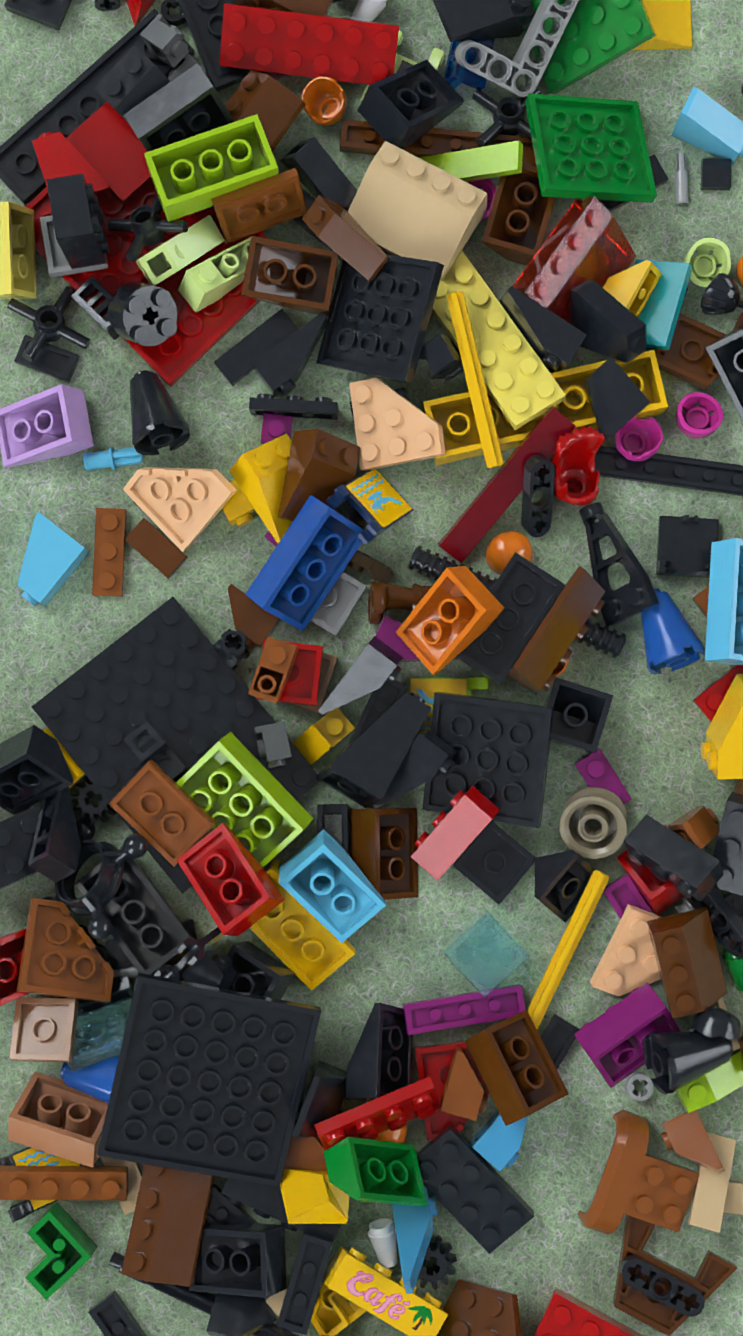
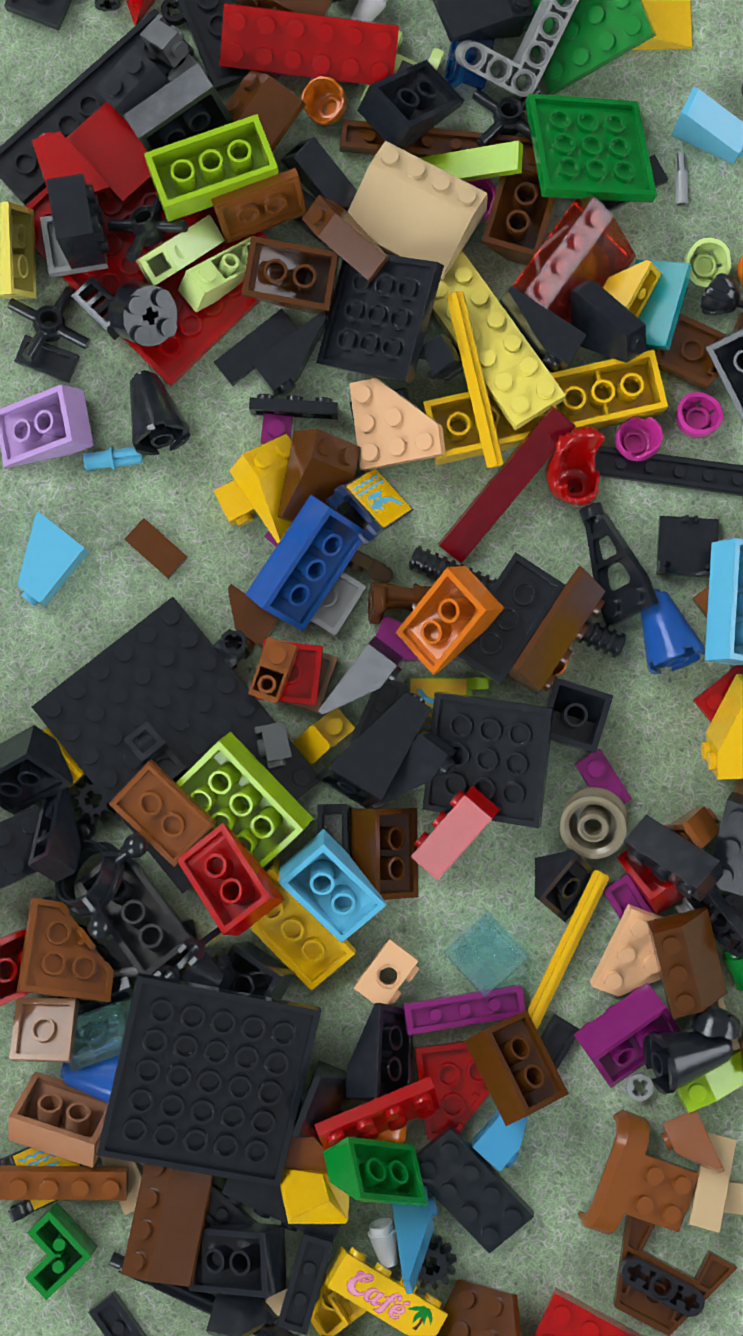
dark orange plate [92,508,127,597] -> none
light nougat plate [123,467,237,552] -> none
dark orange slope [440,1046,488,1121] -> none
black plate [453,821,536,904] -> none
orange hair [485,531,533,575] -> none
black beam [521,454,555,538] -> none
black slope [585,357,650,443] -> none
black tile [701,159,731,191] -> none
none -> light nougat brick [353,937,419,1006]

